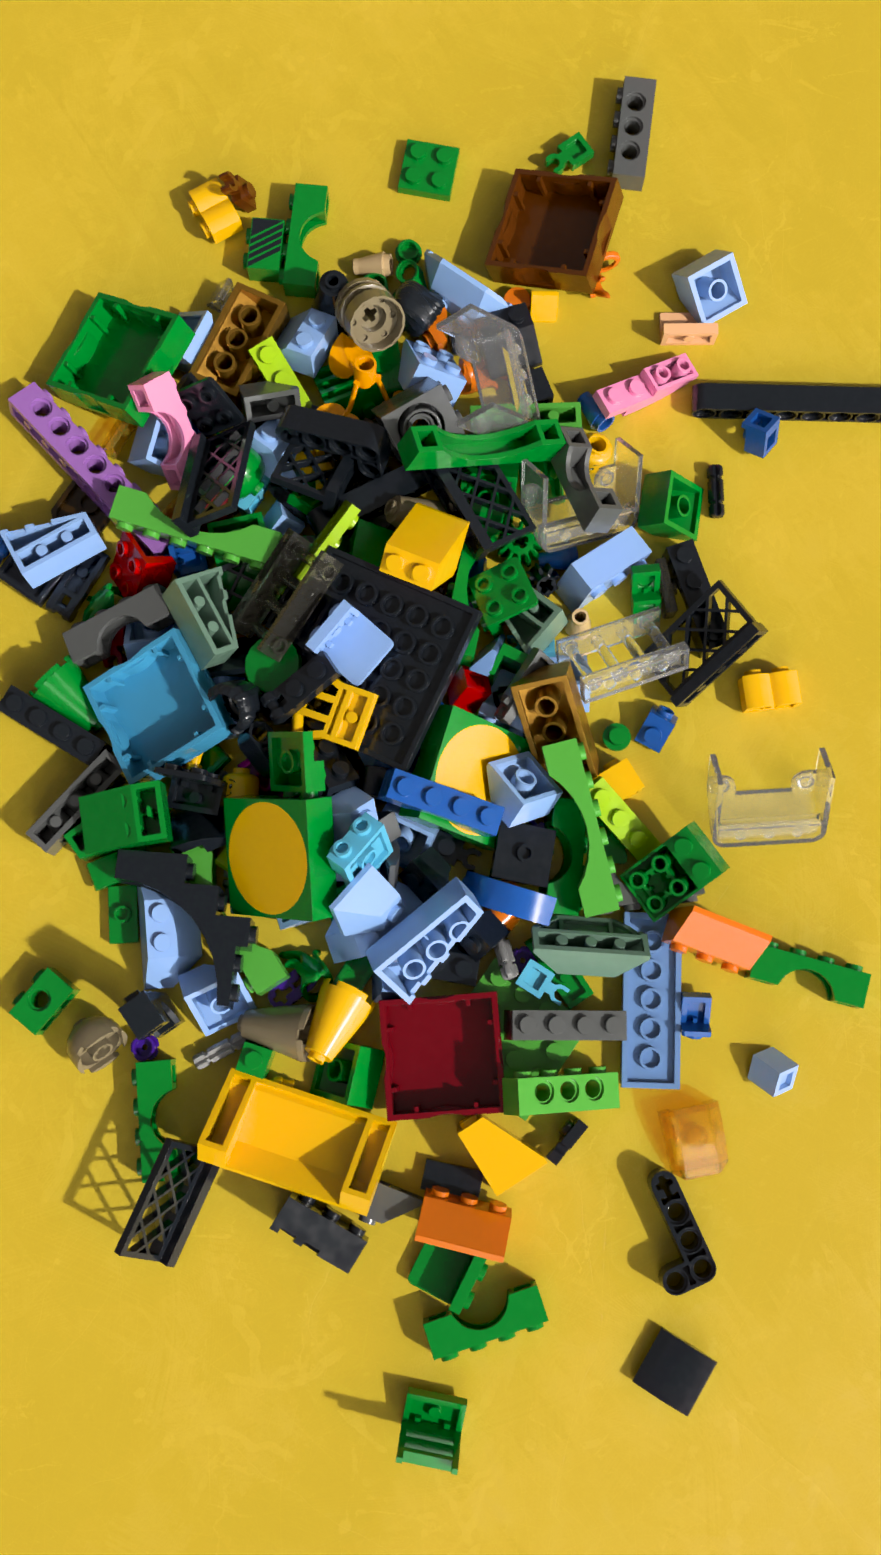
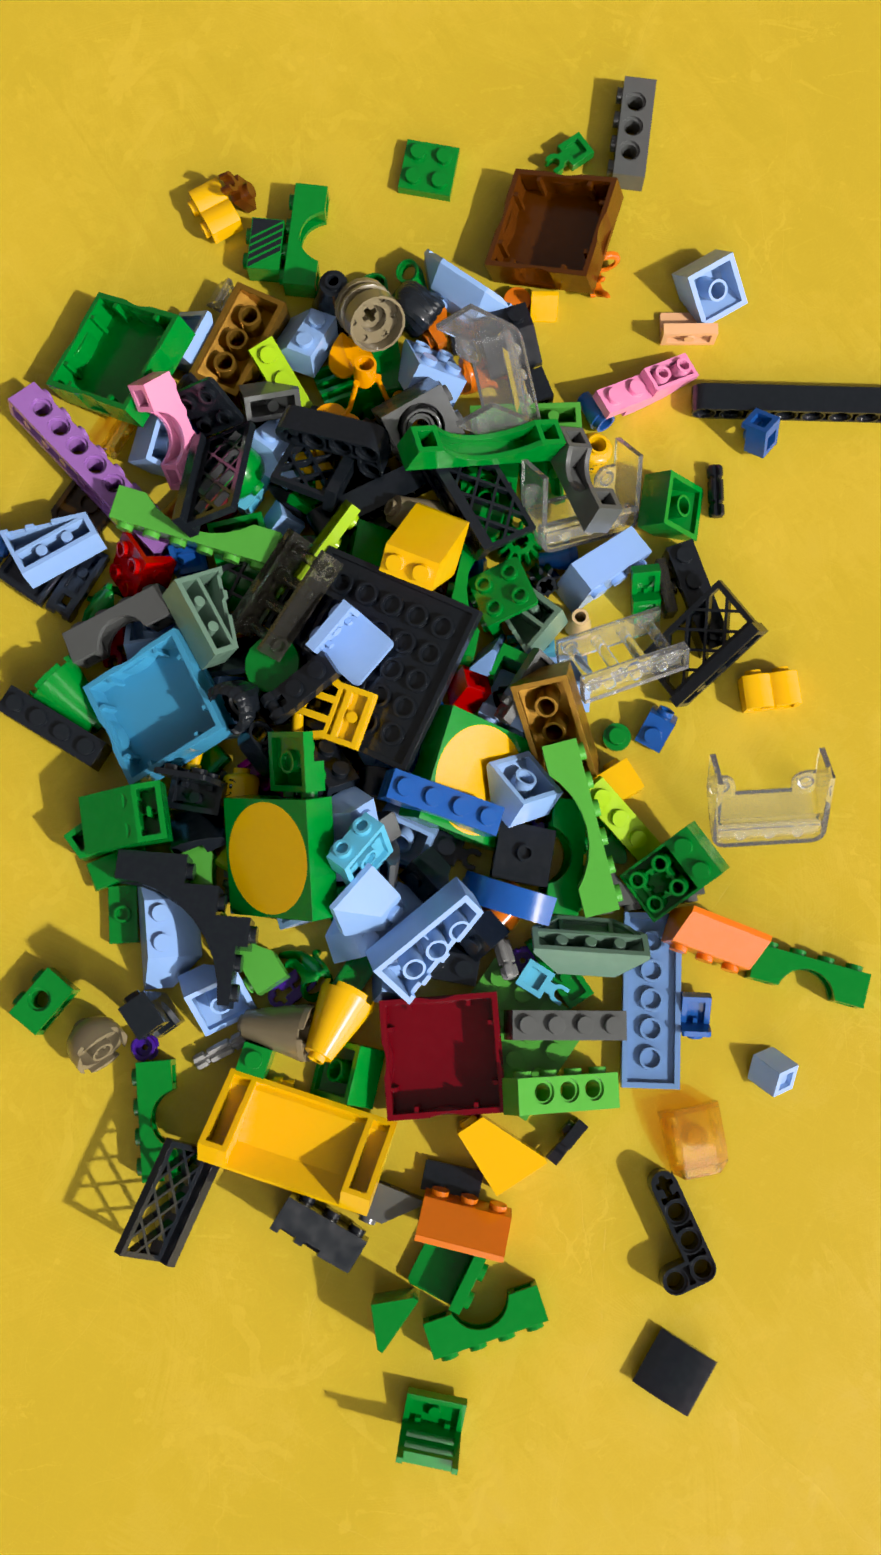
dark grey brick [25,749,127,856] -> none
tan cone [353,251,393,278] -> none
green plate [395,239,422,264] -> none
none -> green slope [371,1287,420,1353]

